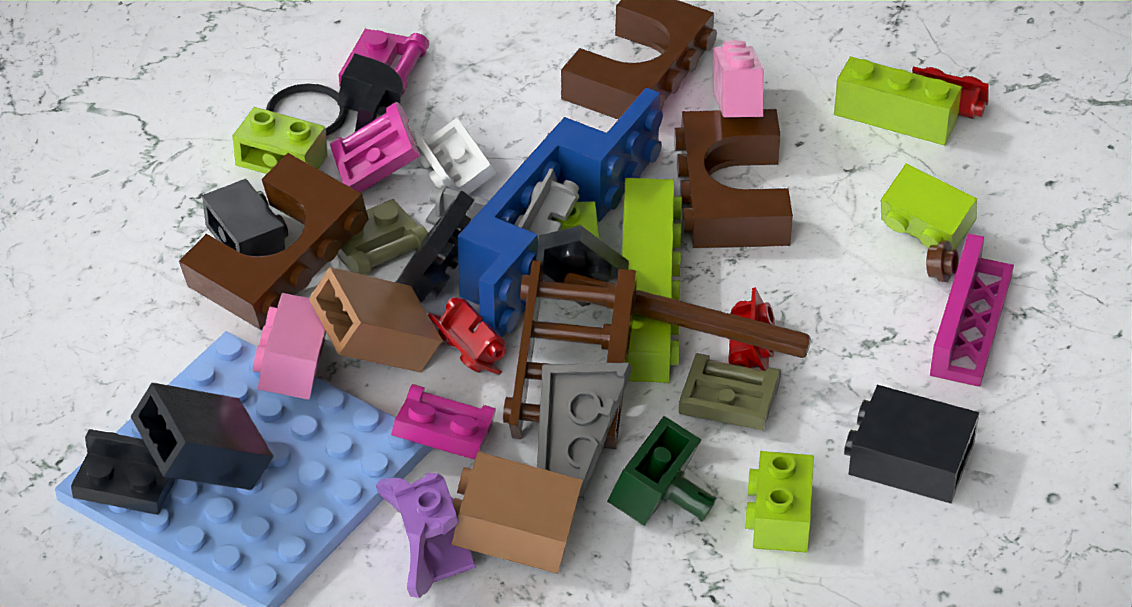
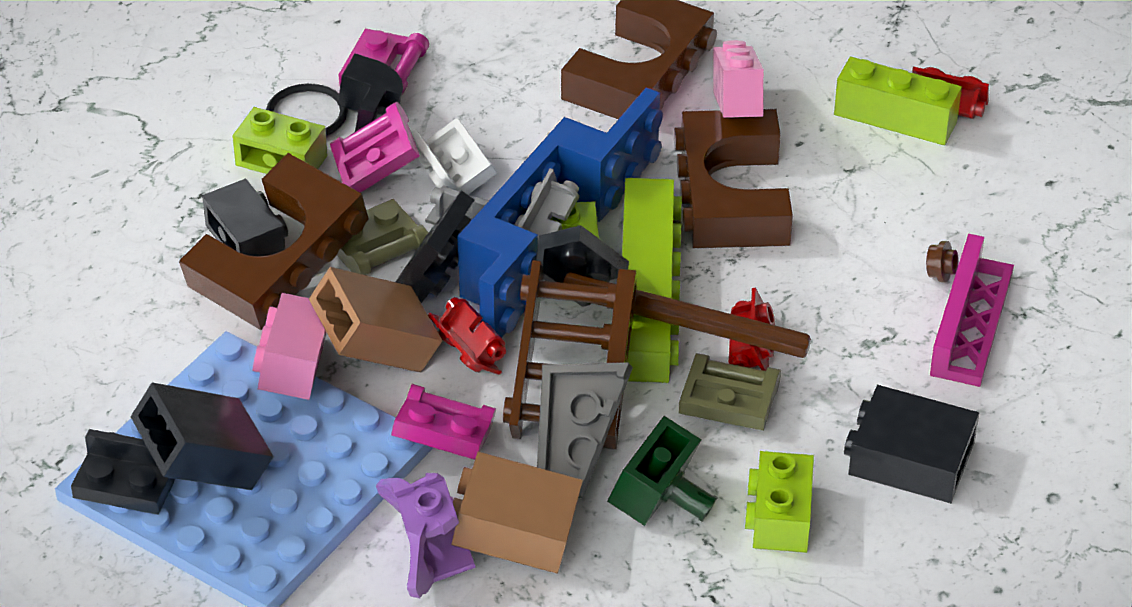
lime brick [880,163,977,250] -> none

